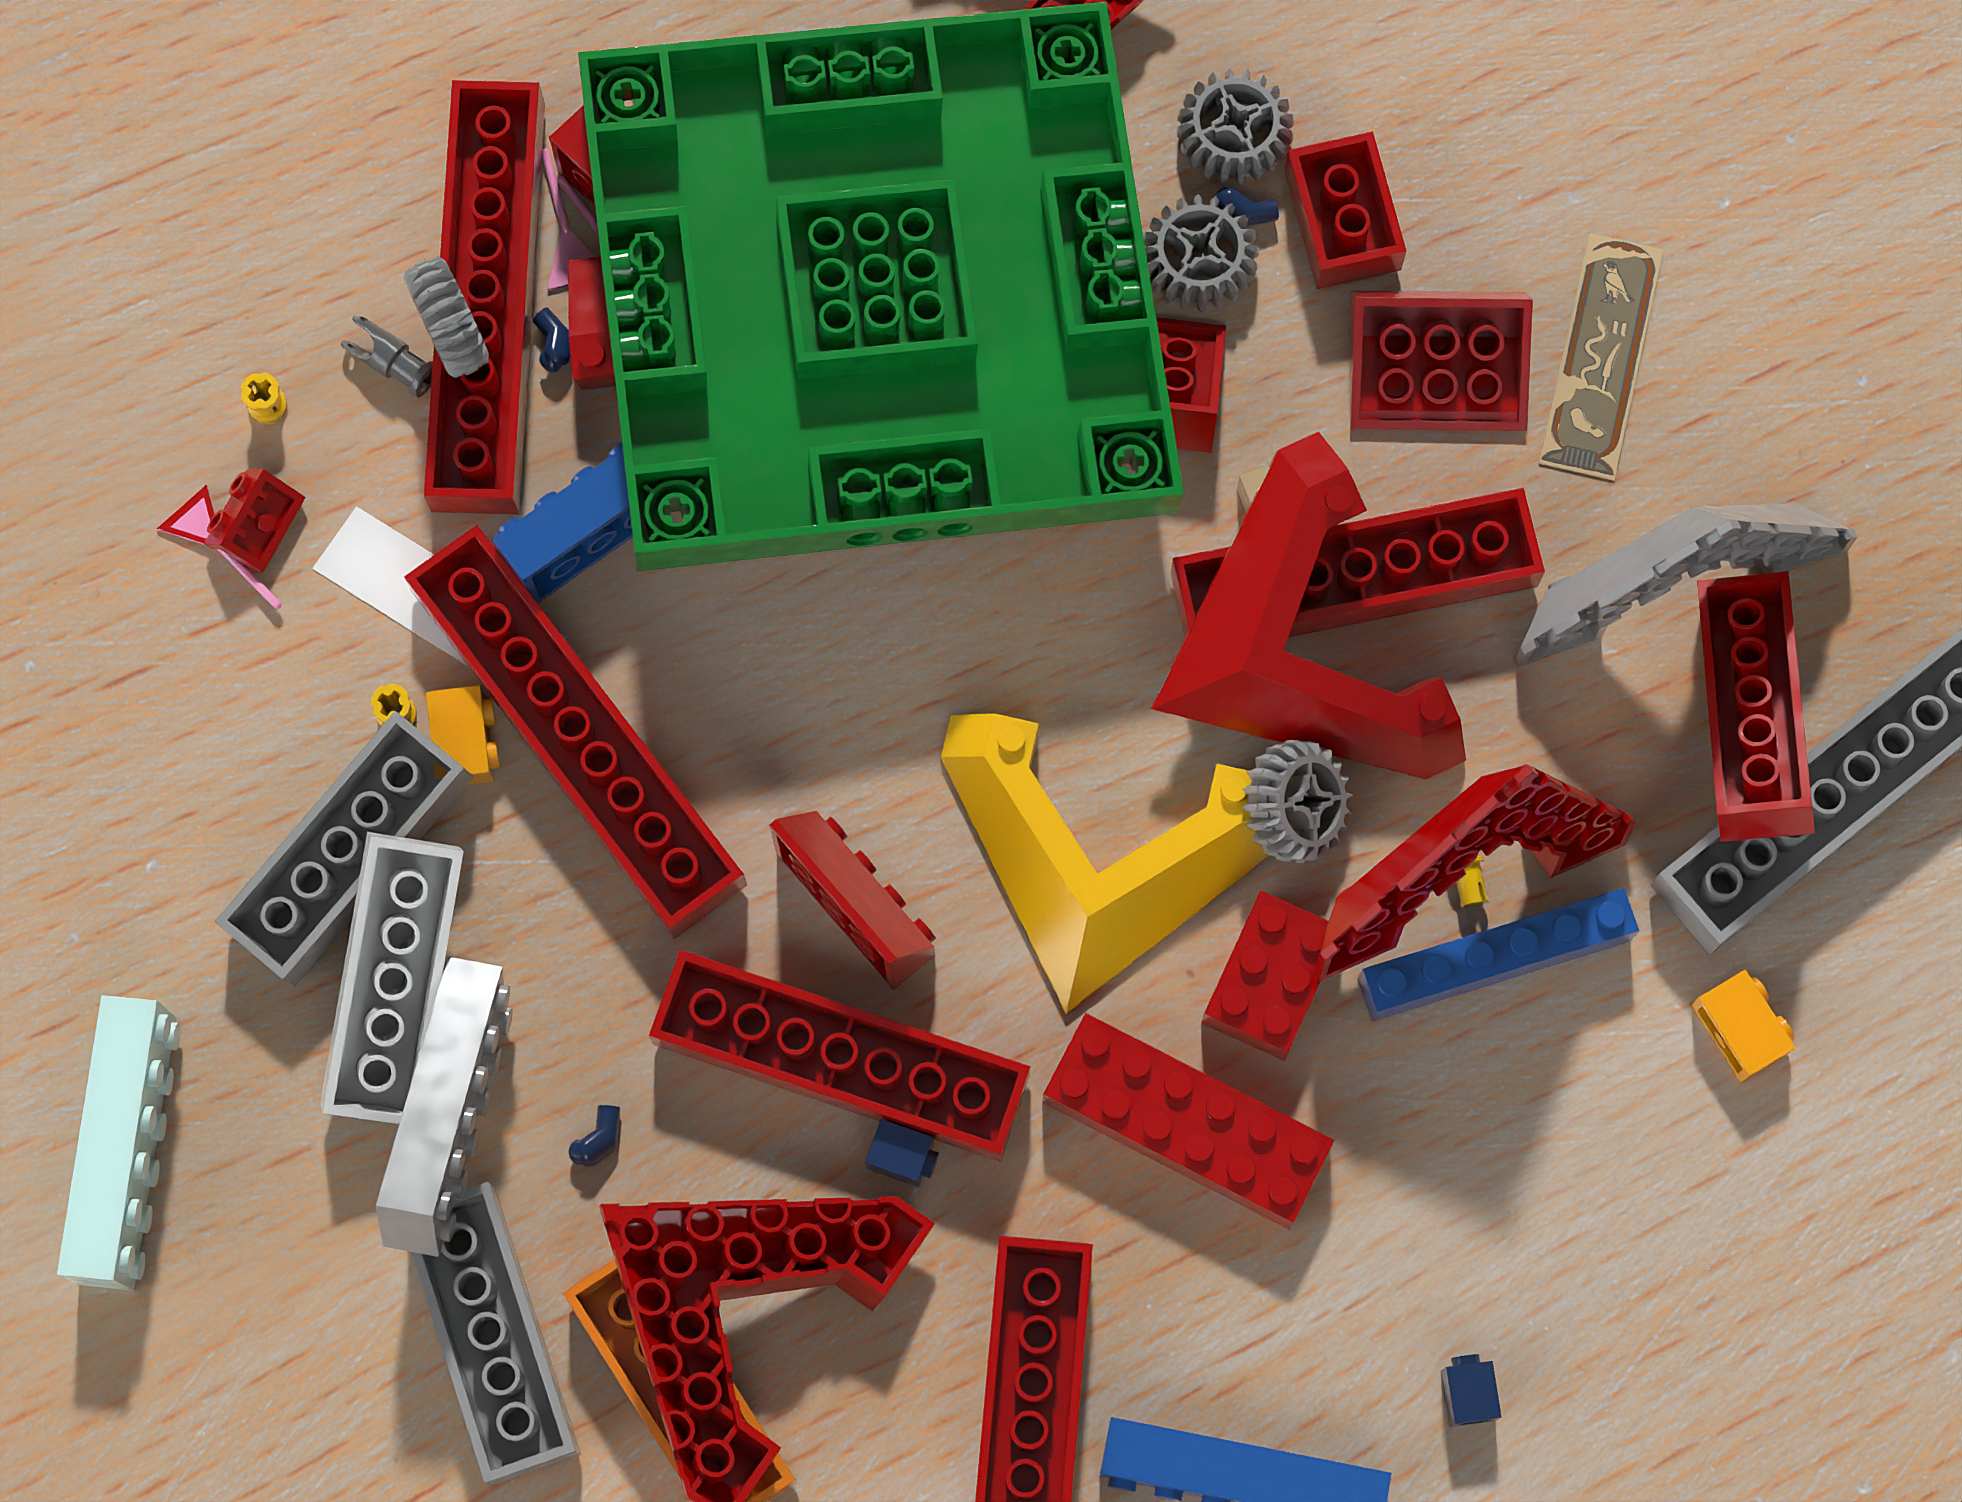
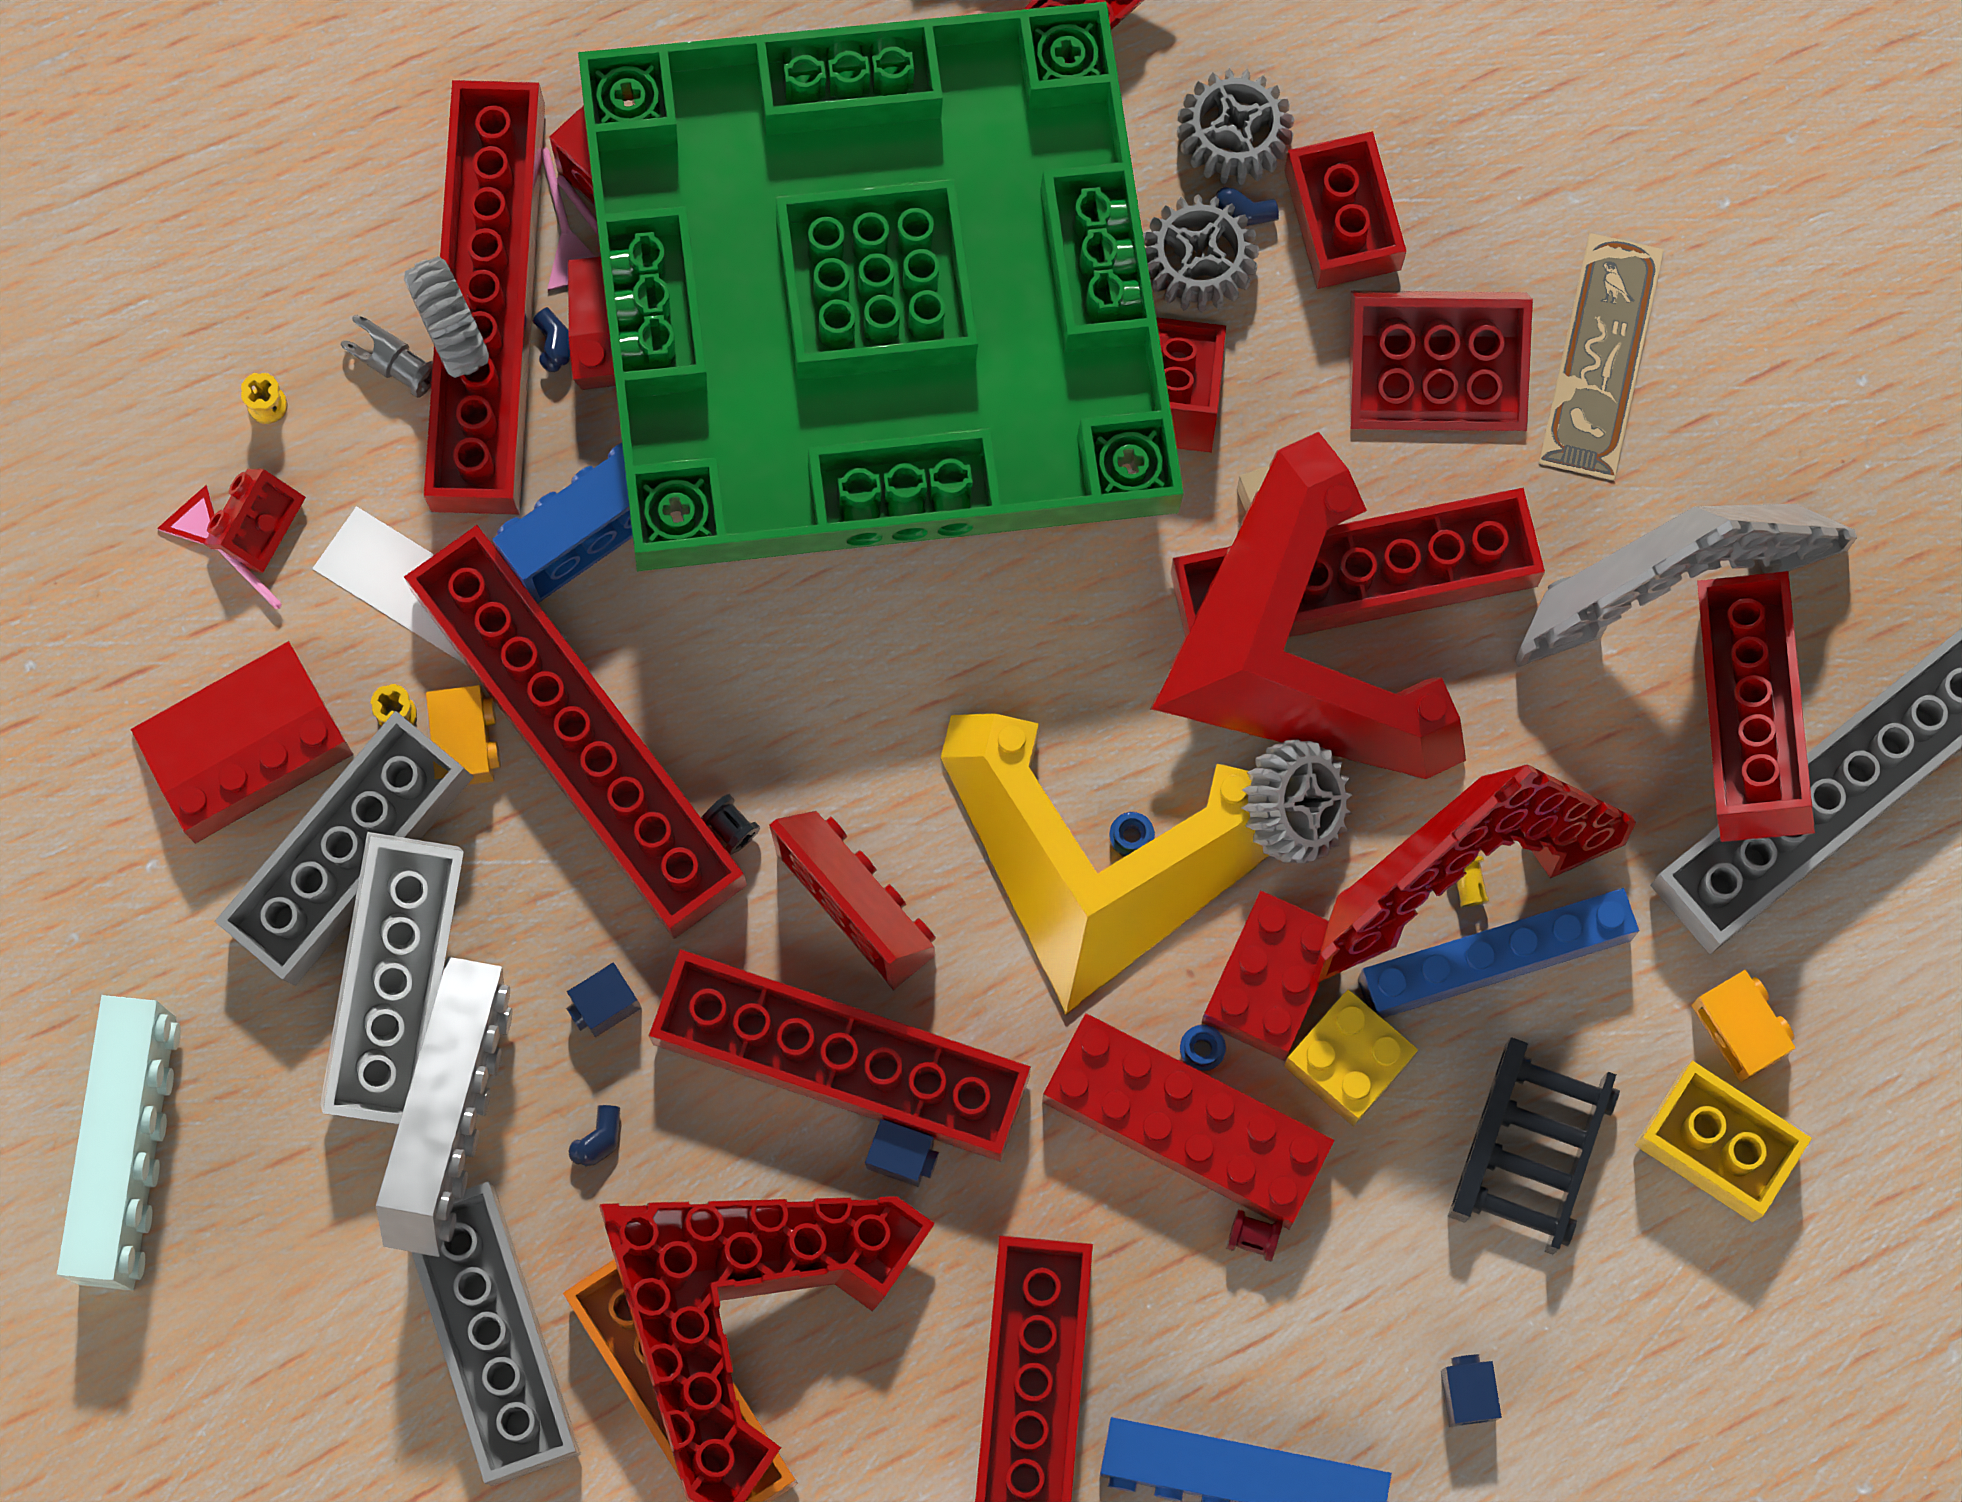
none -> red slope [131,641,354,844]
none -> dark blue brick [566,962,642,1038]
none -> black bush [701,794,760,855]
none -> blue plate [1109,812,1155,856]
none -> blue plate [1180,1025,1226,1071]
none -> dark red bush [1226,1209,1283,1262]
none -> yellow brick [1284,989,1418,1127]
none -> black fence [1447,1037,1620,1255]
none -> yellow brick [1634,1060,1812,1223]

